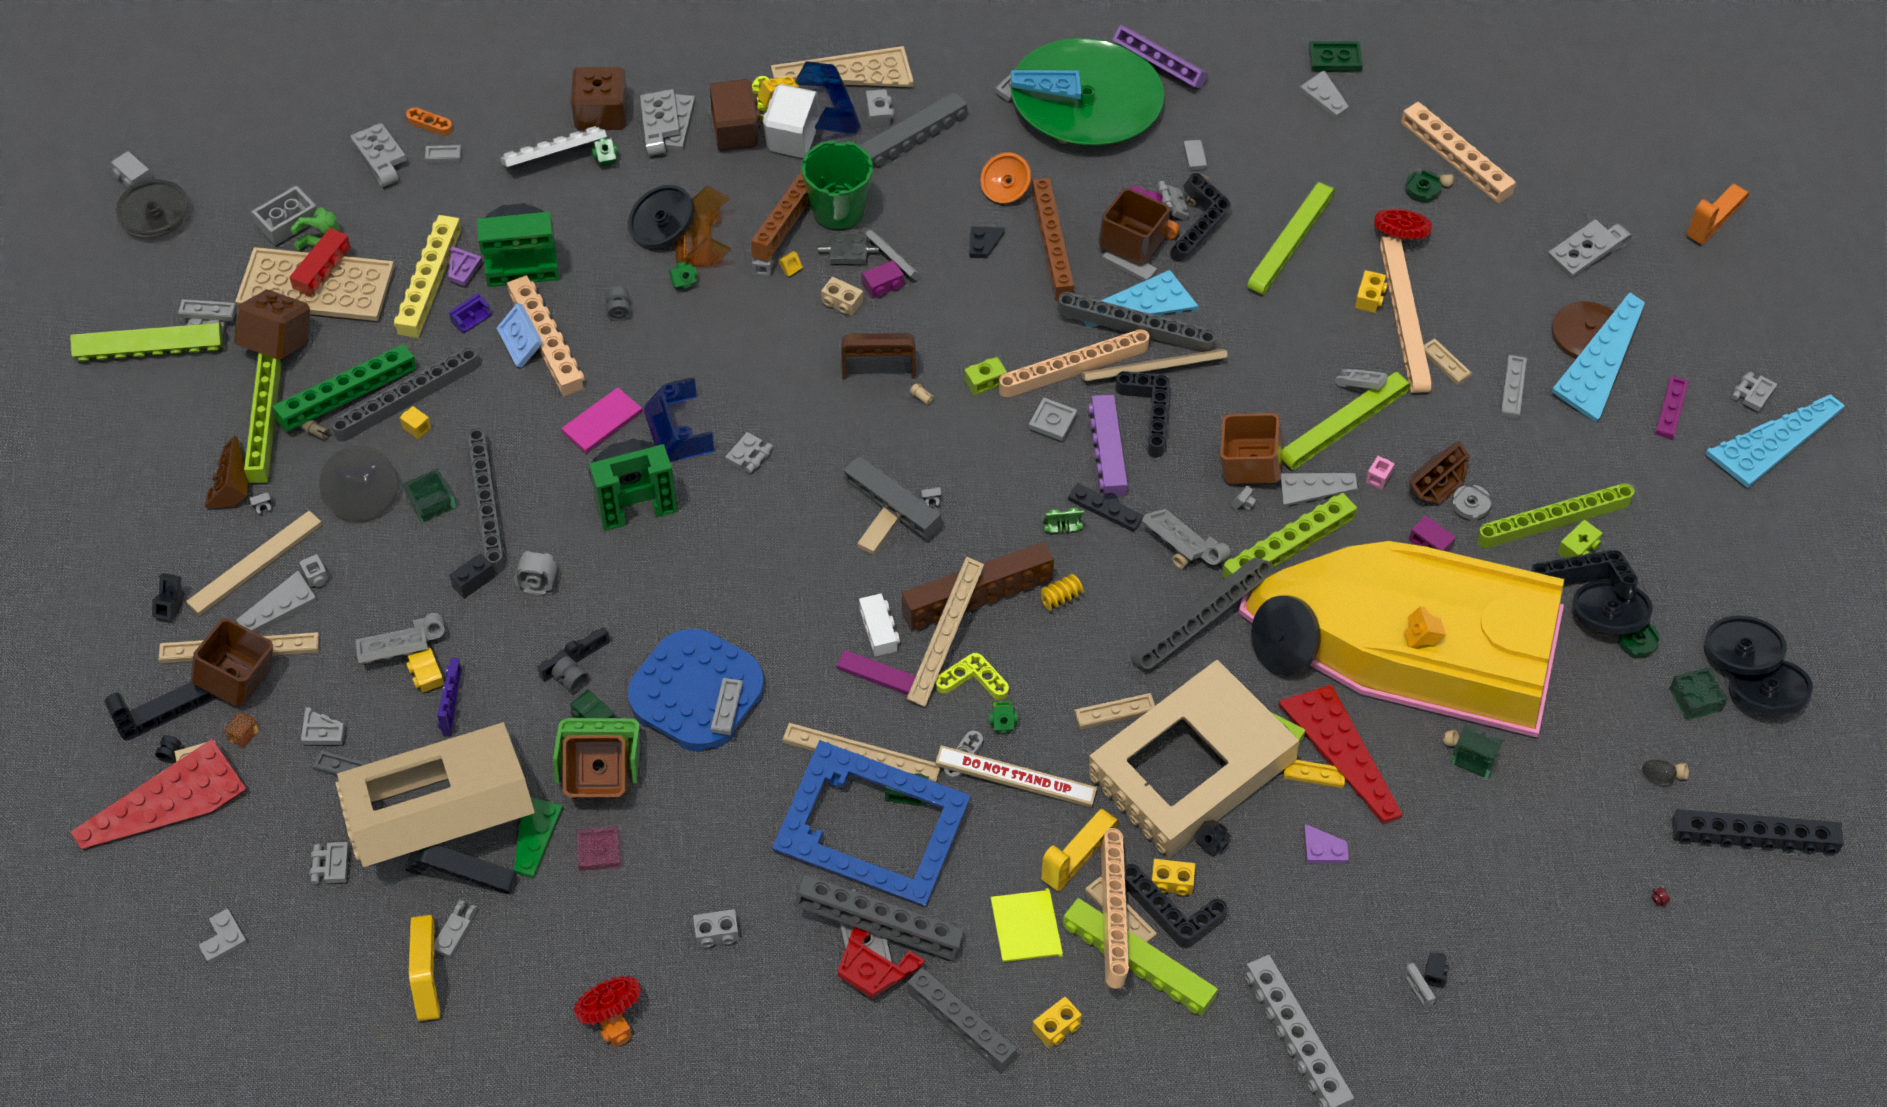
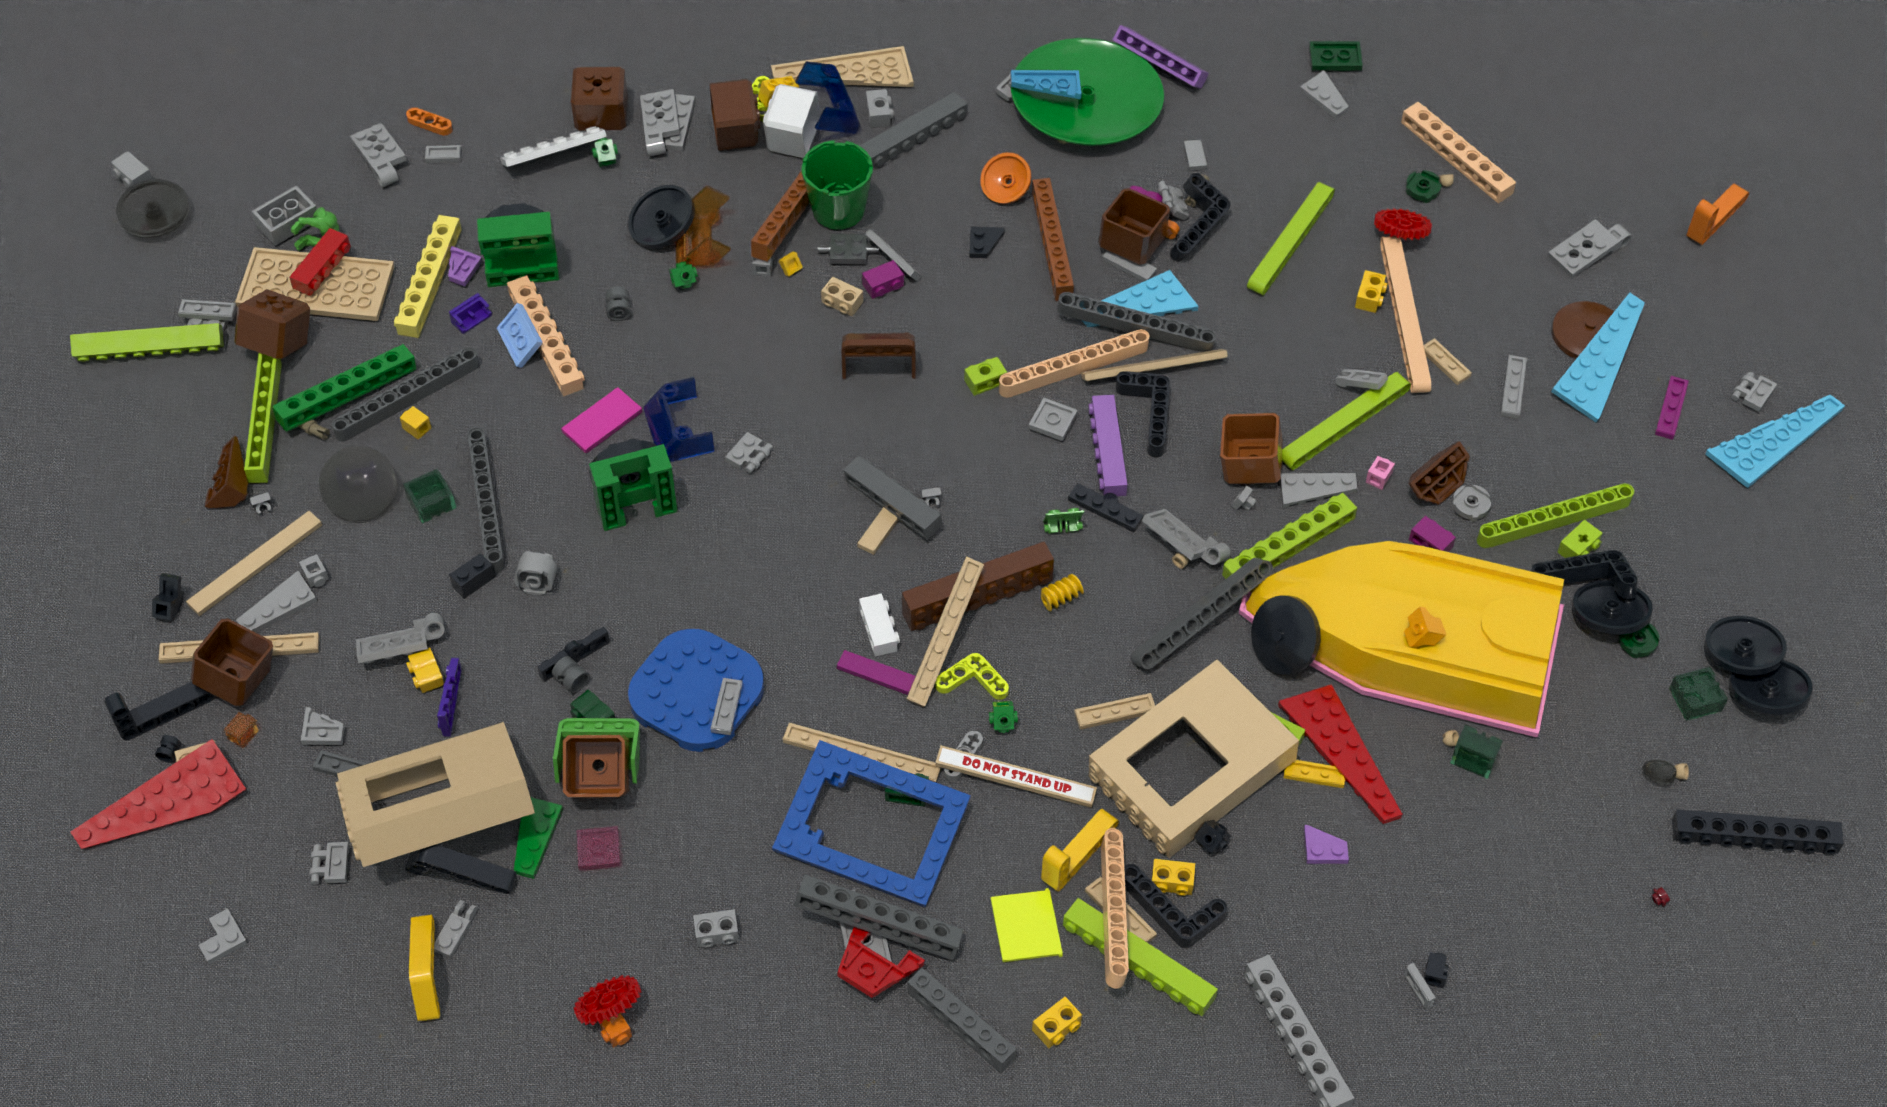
tan pin [910,383,934,405] -> none

